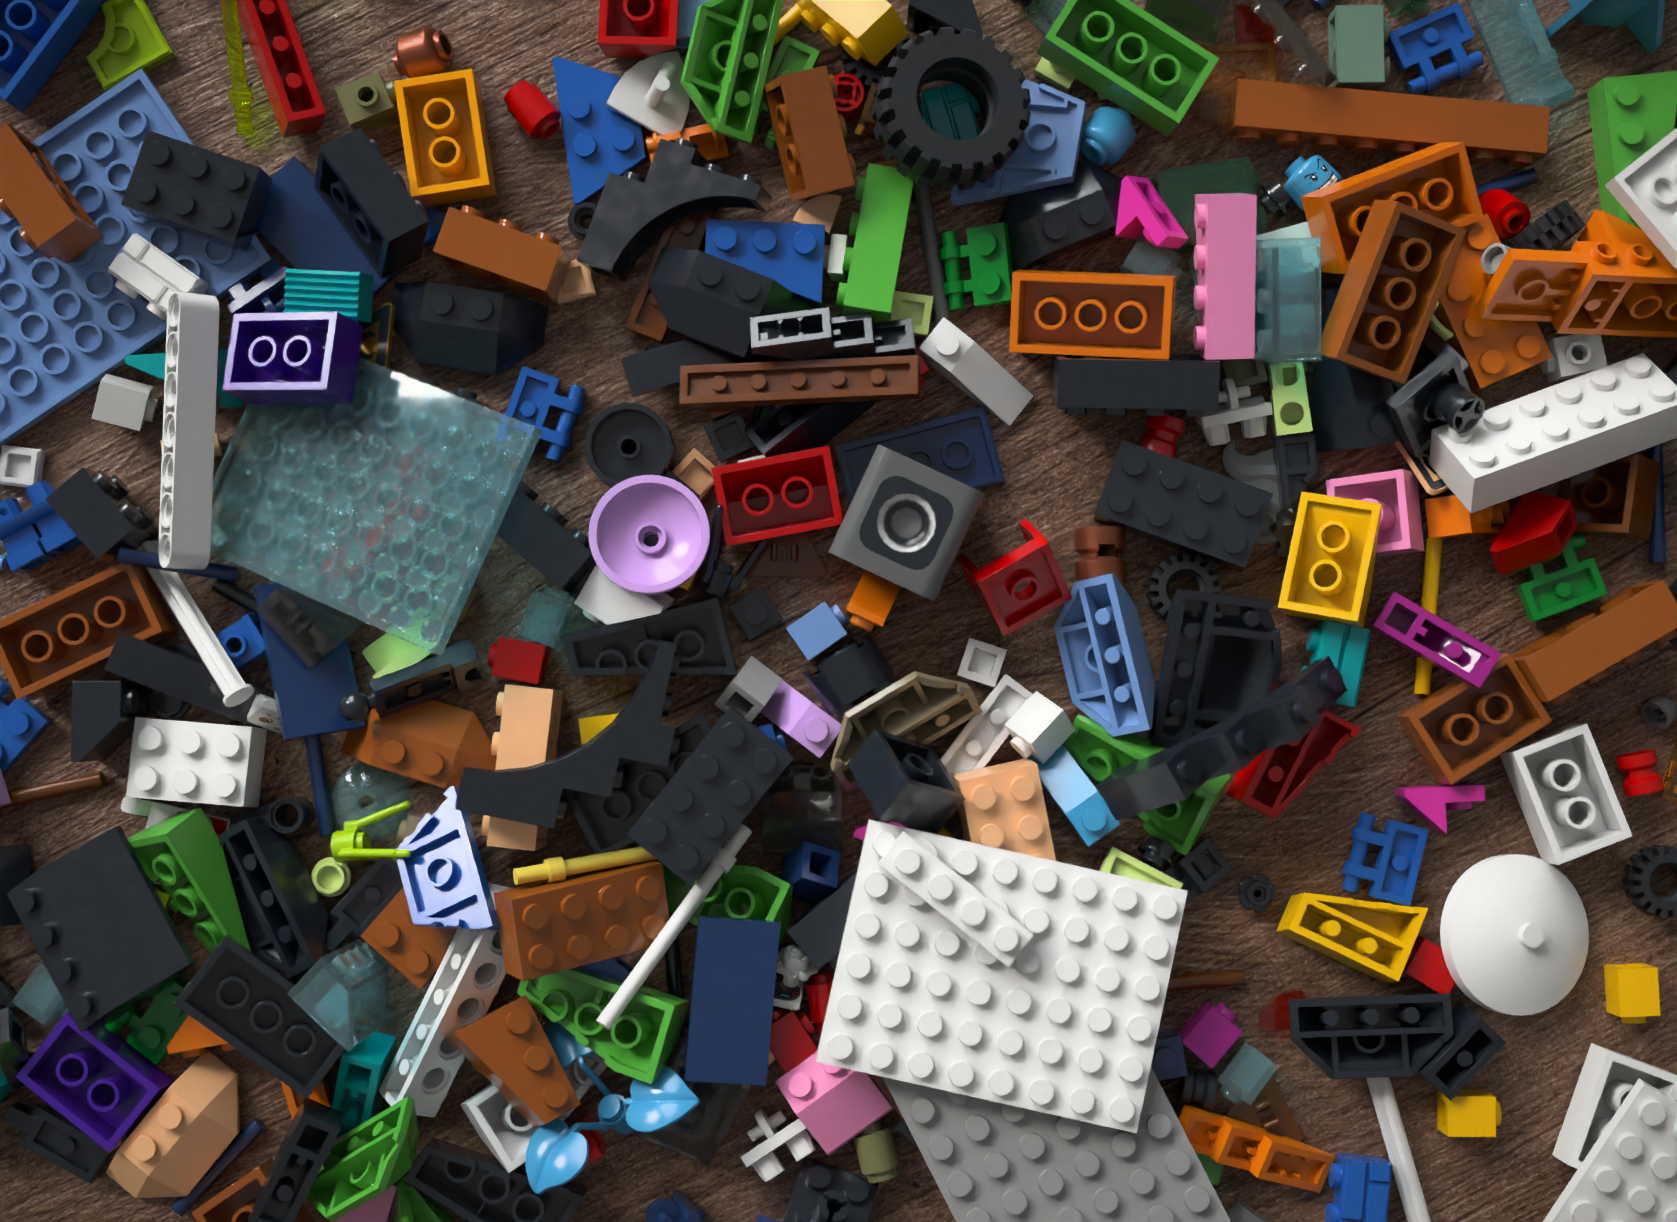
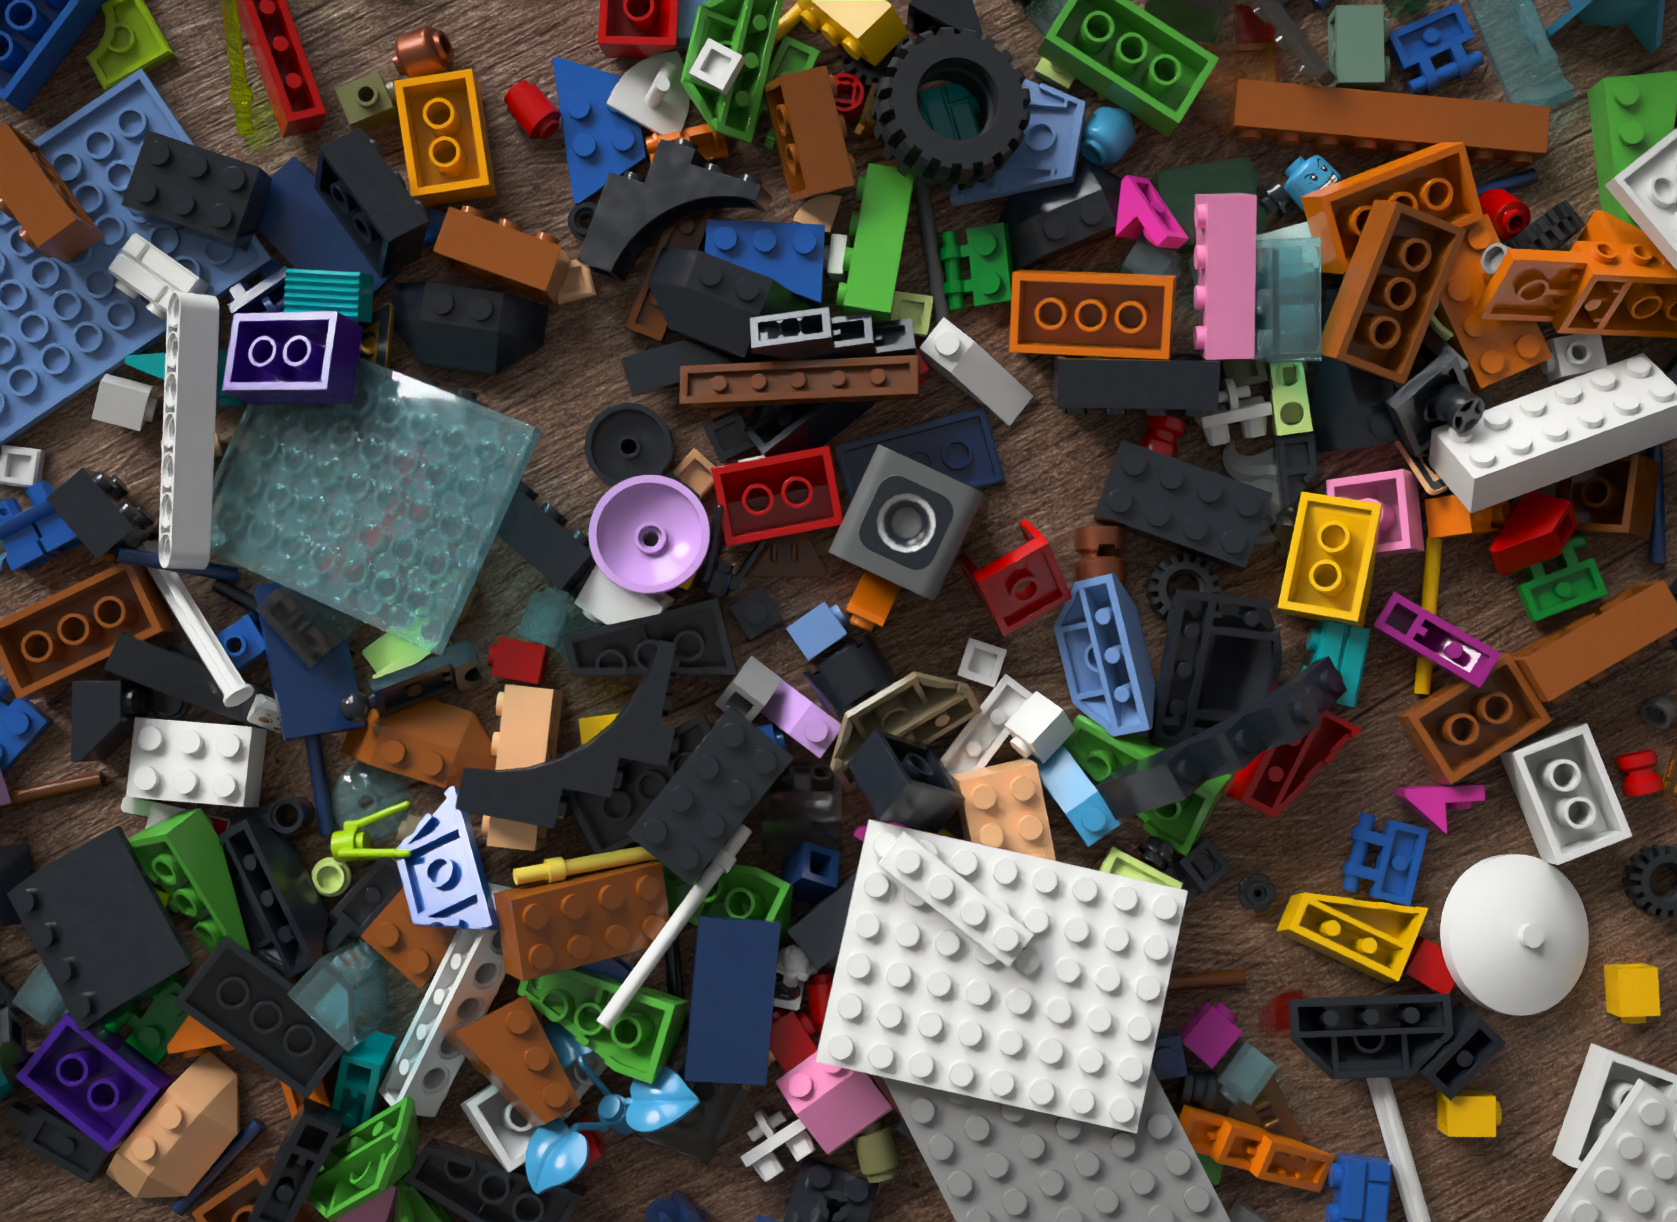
blue plate [496,366,586,463] -> none
none -> white plate [689,38,746,95]

